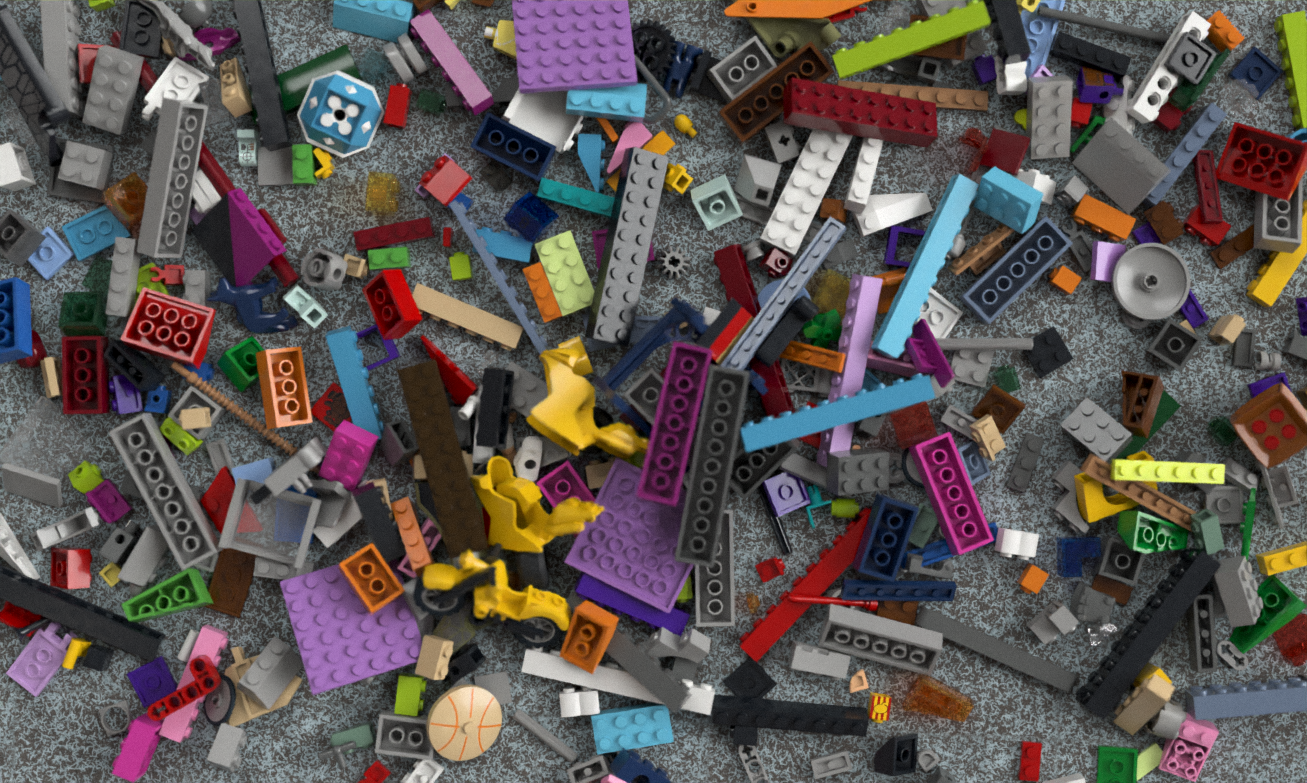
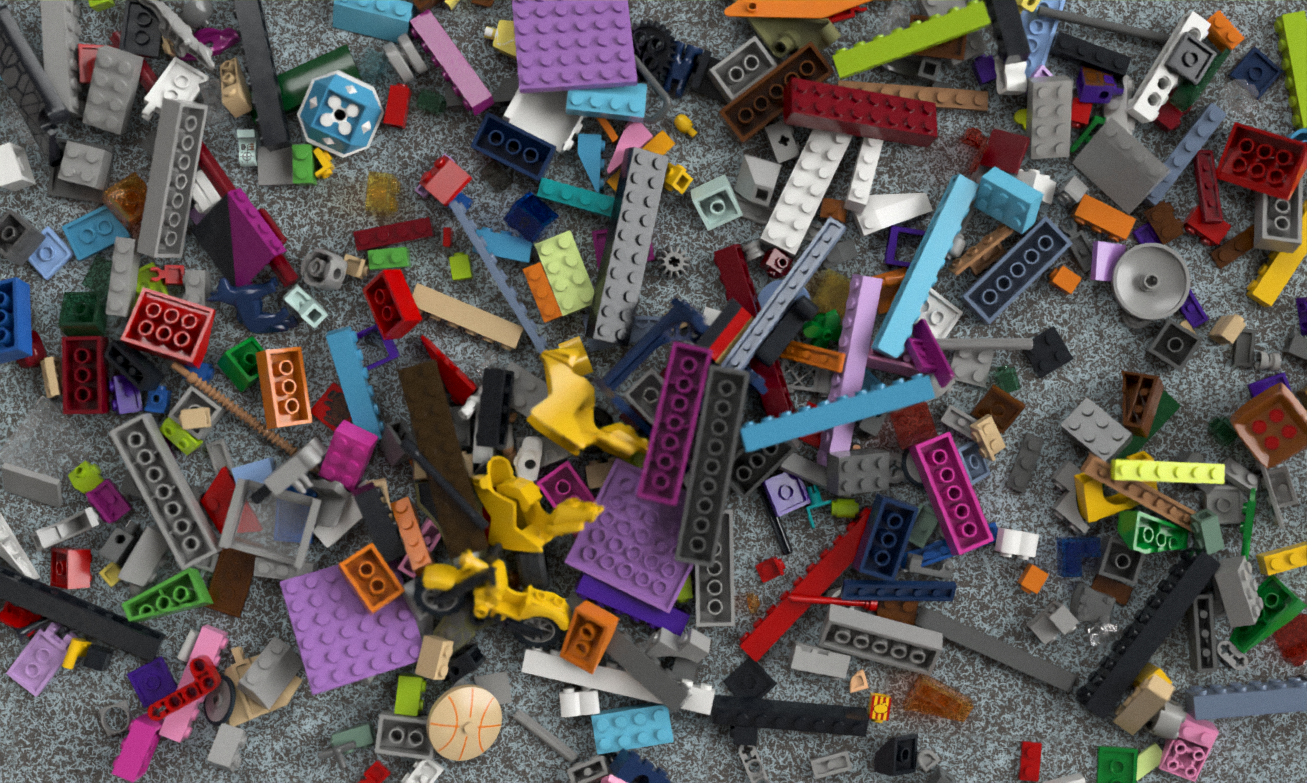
none -> black piece [399,438,490,532]

